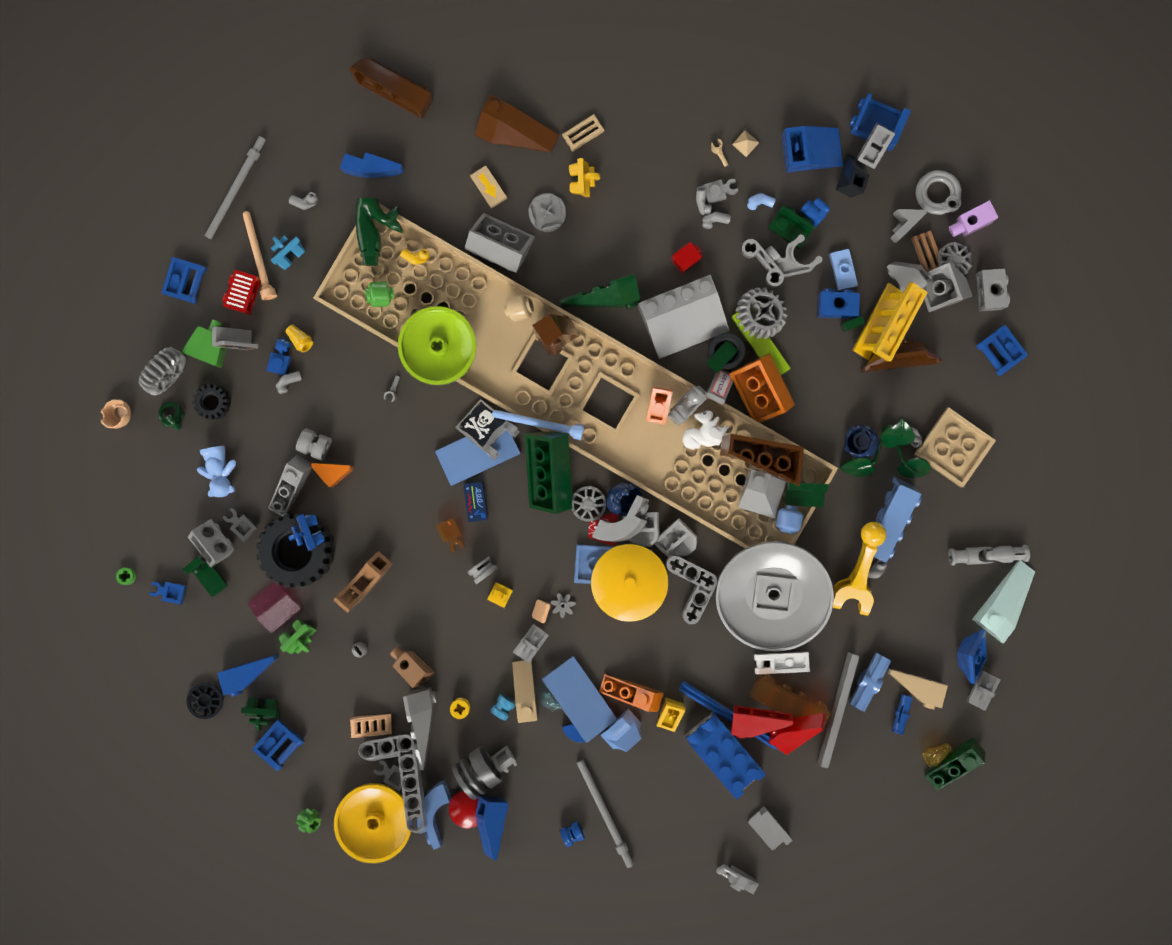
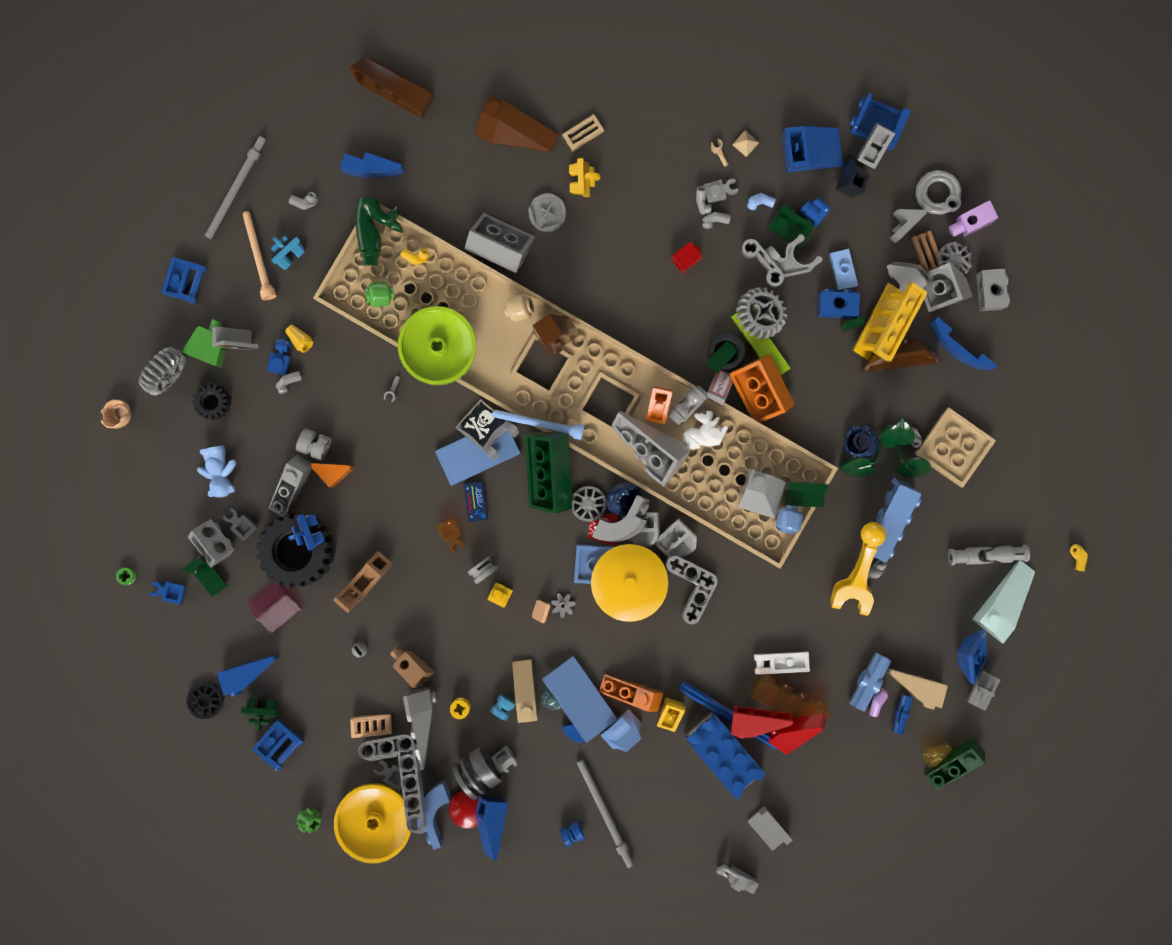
dark green piece [158,402,185,430] -> none
red brick [222,270,261,316] -> none
bright green hips [279,619,317,654] -> none
tan tile [470,166,507,209] -> none
light grey hips [513,623,549,663] -> none
dark green wedge [560,274,640,309] -> none
light grey slope [638,275,730,359] -> none
light grey dish [716,541,834,652] -> none
reddish brown wedge [720,434,804,486] -> none
light grey tile [817,652,859,768] -> none
blue plate [976,325,1028,376] -> none
none -> light grey wedge [612,411,690,487]
none -> lavender arm [869,688,888,717]
none -> blue slope [930,317,998,371]
none -> yellow arm [1070,544,1088,572]

